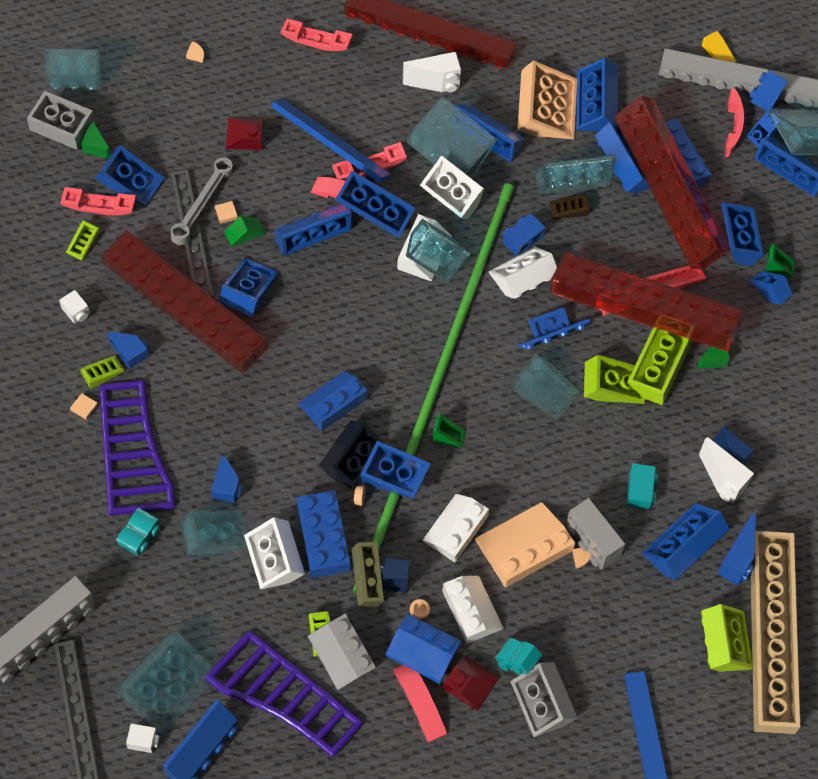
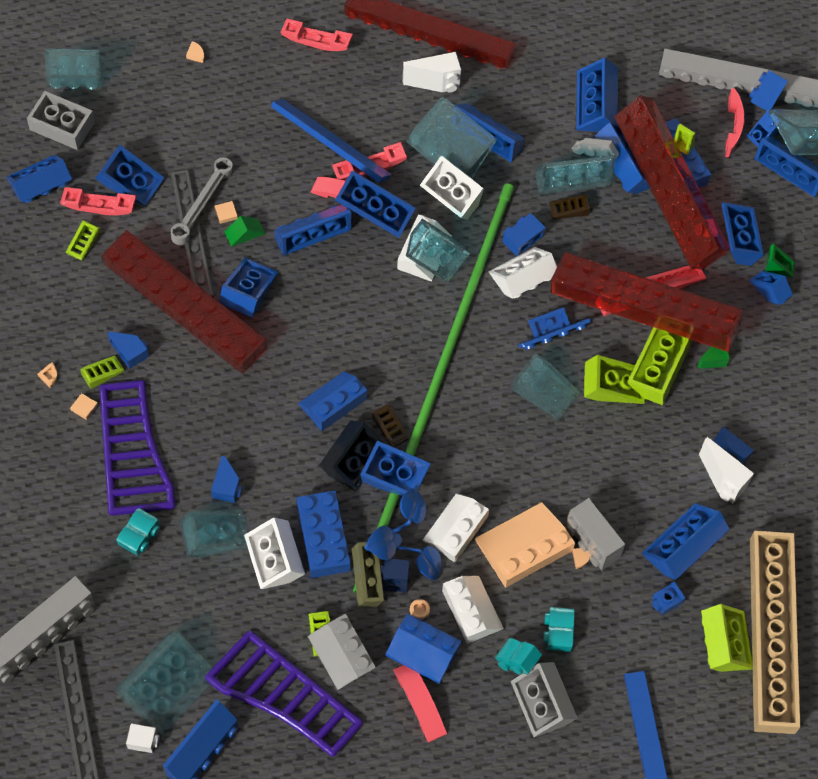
white brick [59,290,90,324] -> none
green slope [81,122,111,159] -> none
dark red slope [226,117,264,150] -> none
light nougat tile [354,486,365,506] -> none
green slope [432,414,465,448] -> none
dark red slope [443,656,499,711] -> none
light nougat slope [517,61,577,139] -> none
teal brick [626,463,658,509] -> none
yellow slope [702,31,736,63] -> none
blue slope [717,513,756,586] -> none
none -> blue slope [6,154,72,203]
none -> light nougat tile [38,362,57,389]
none -> blue plant [364,488,441,580]
none -> dark brown slope [372,404,409,447]
none -> teal brick [543,607,574,652]
none -> light grey hinge [571,138,619,159]
none -> blue brick [652,581,685,615]
none -> lime slope [672,124,695,155]

